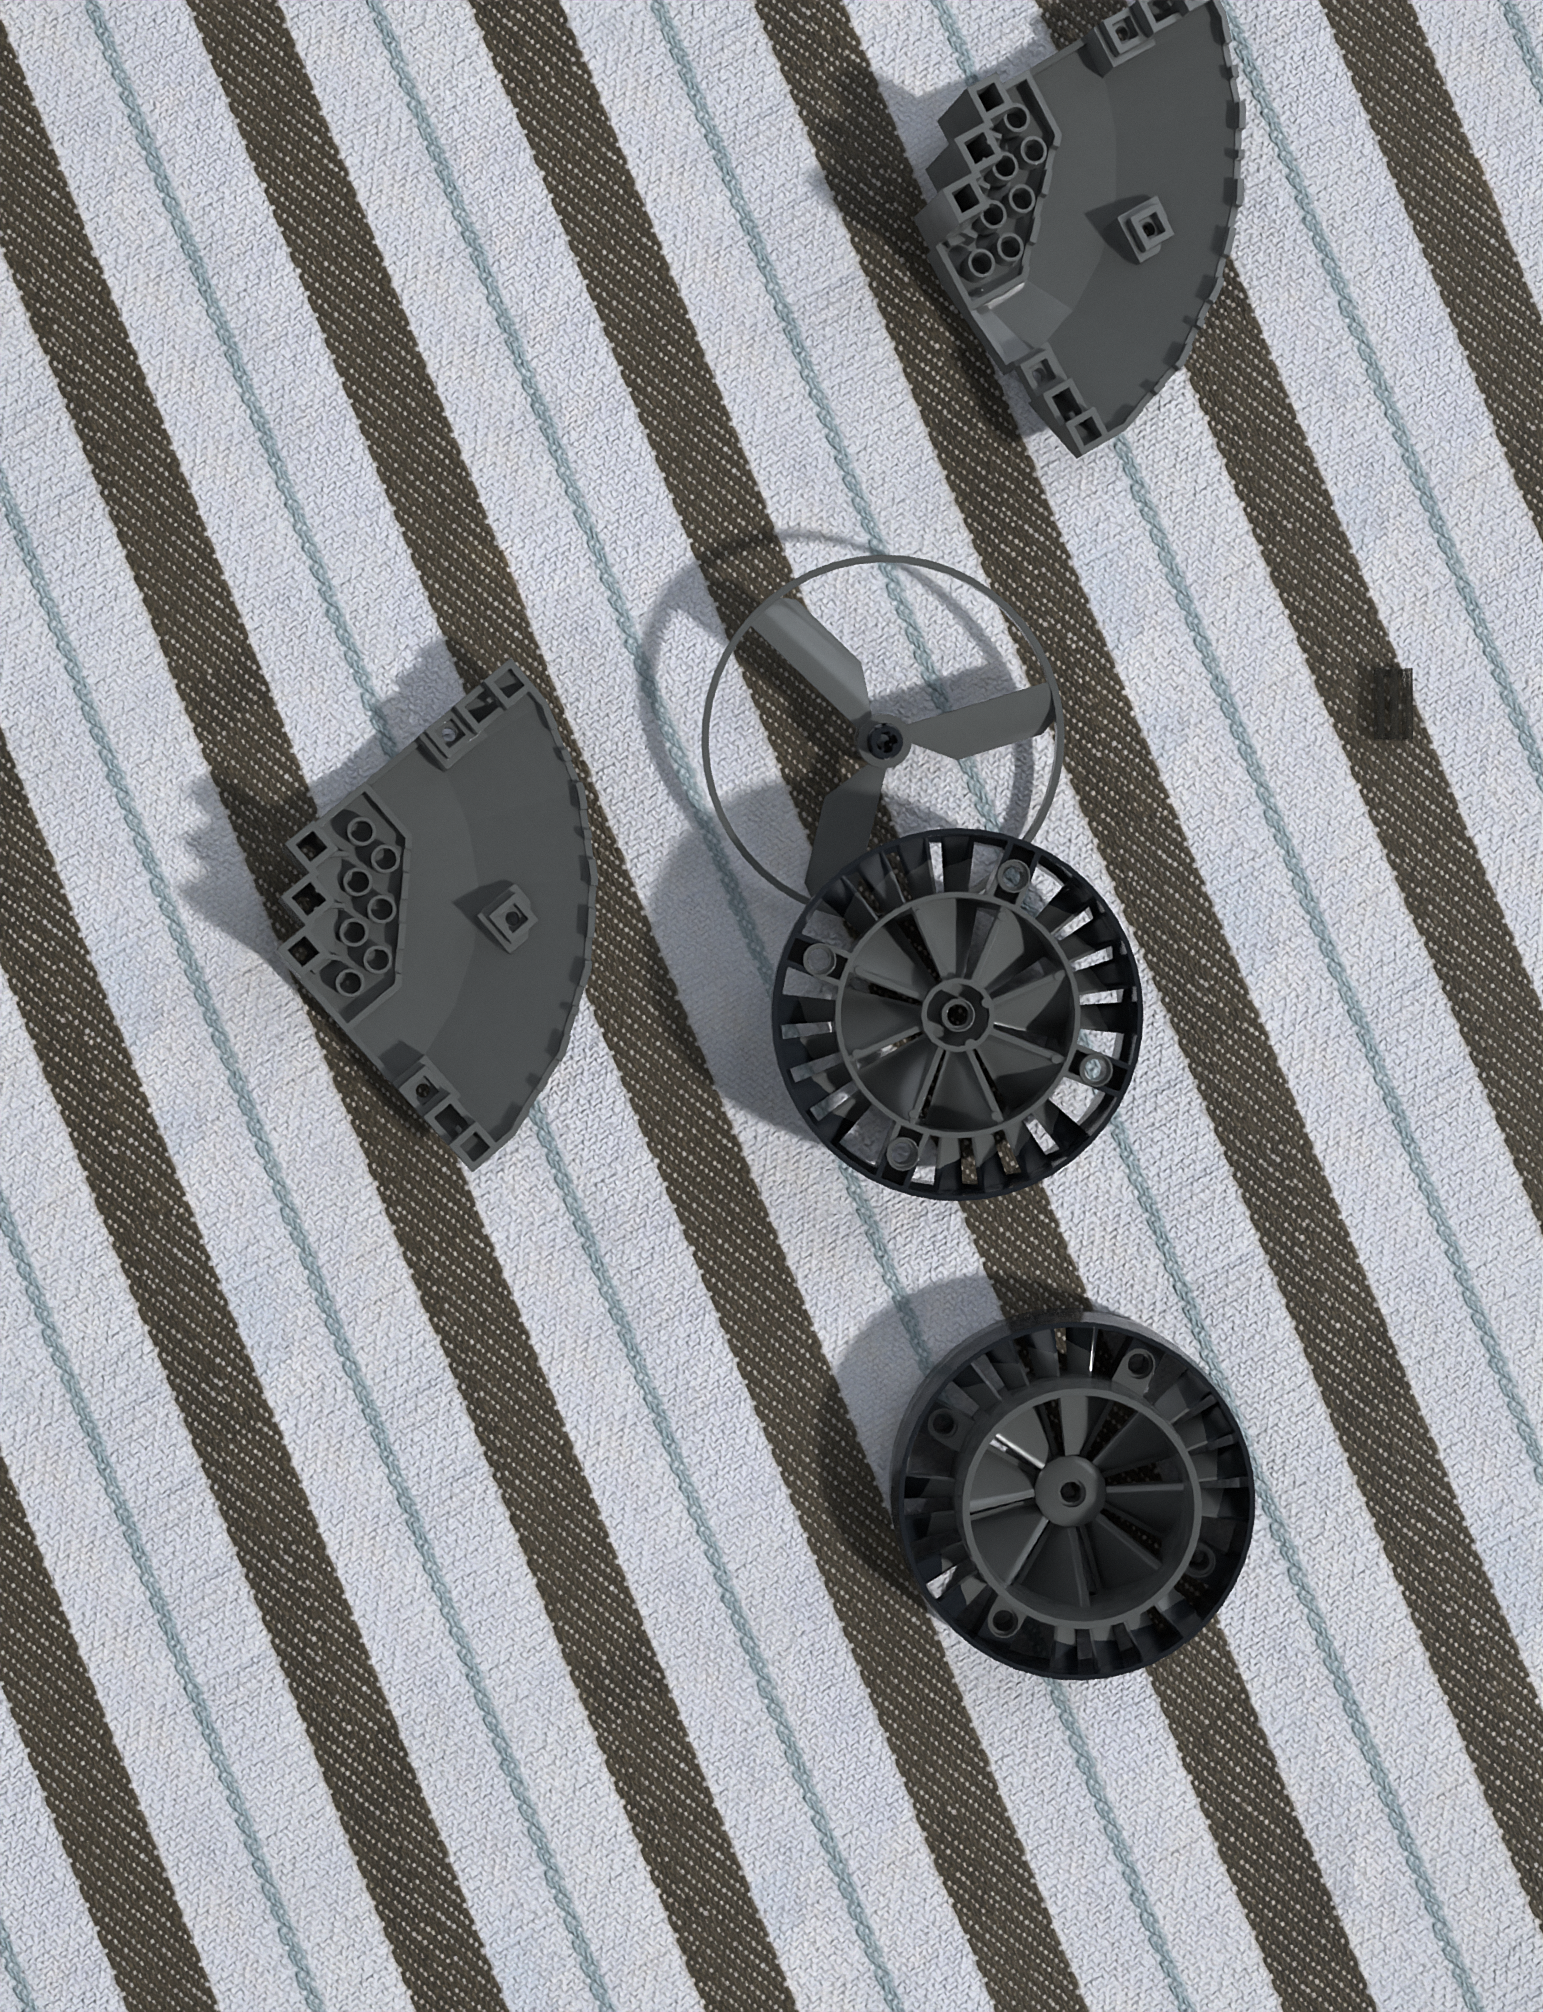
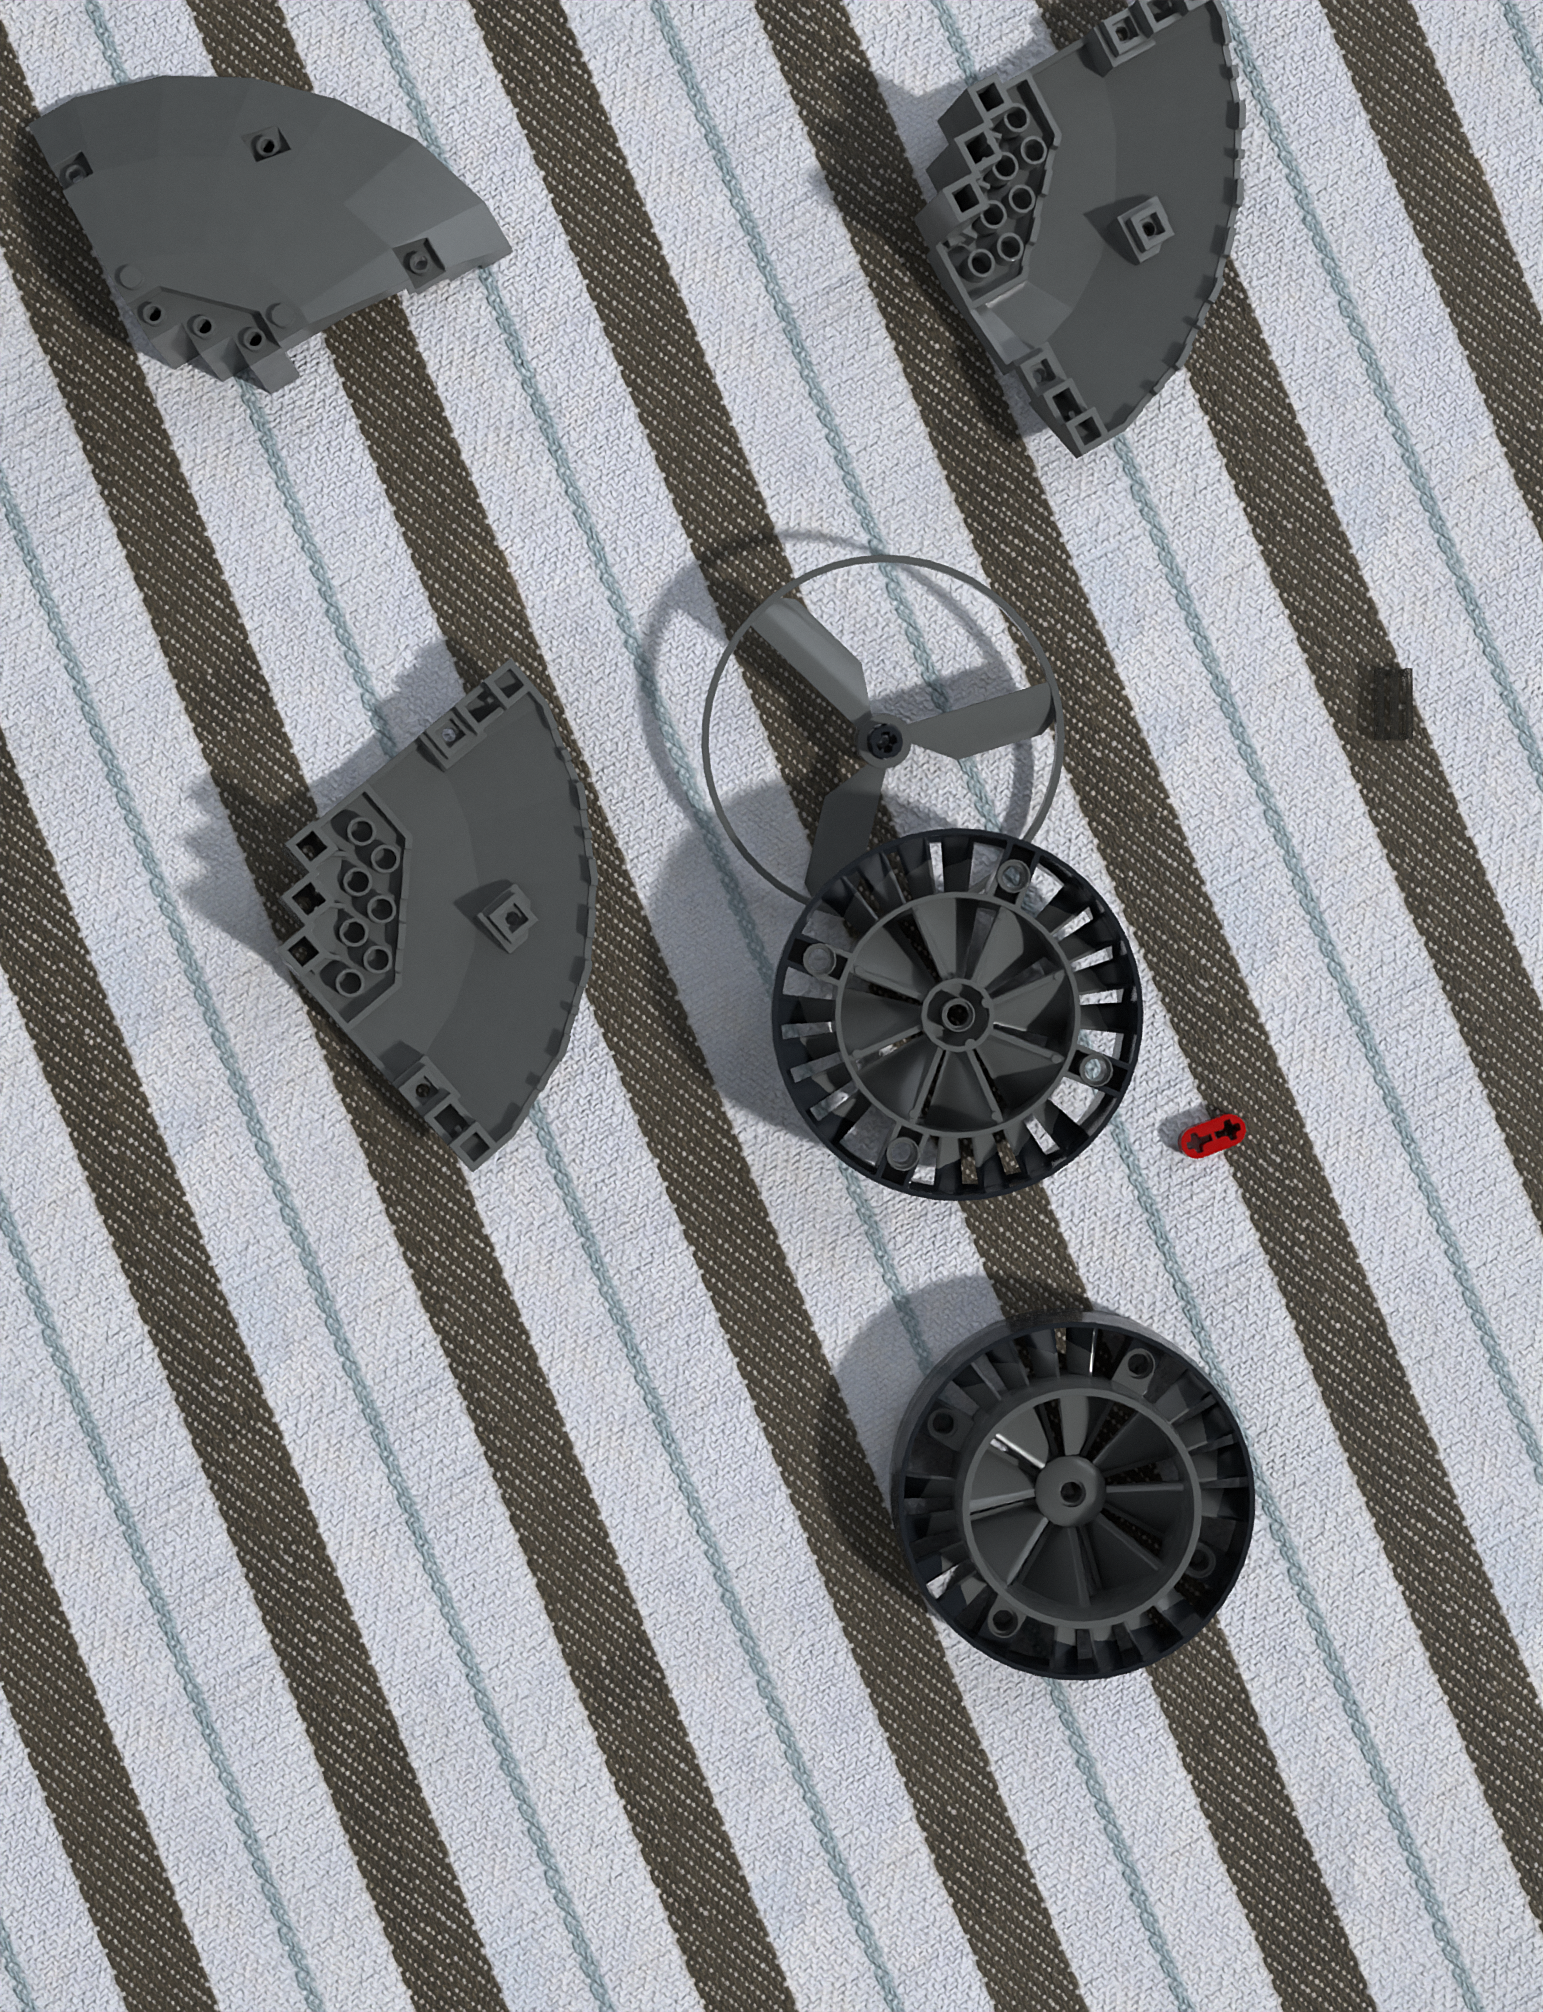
none -> dark grey panel [28,76,513,394]
none -> red beam [1177,1113,1246,1159]

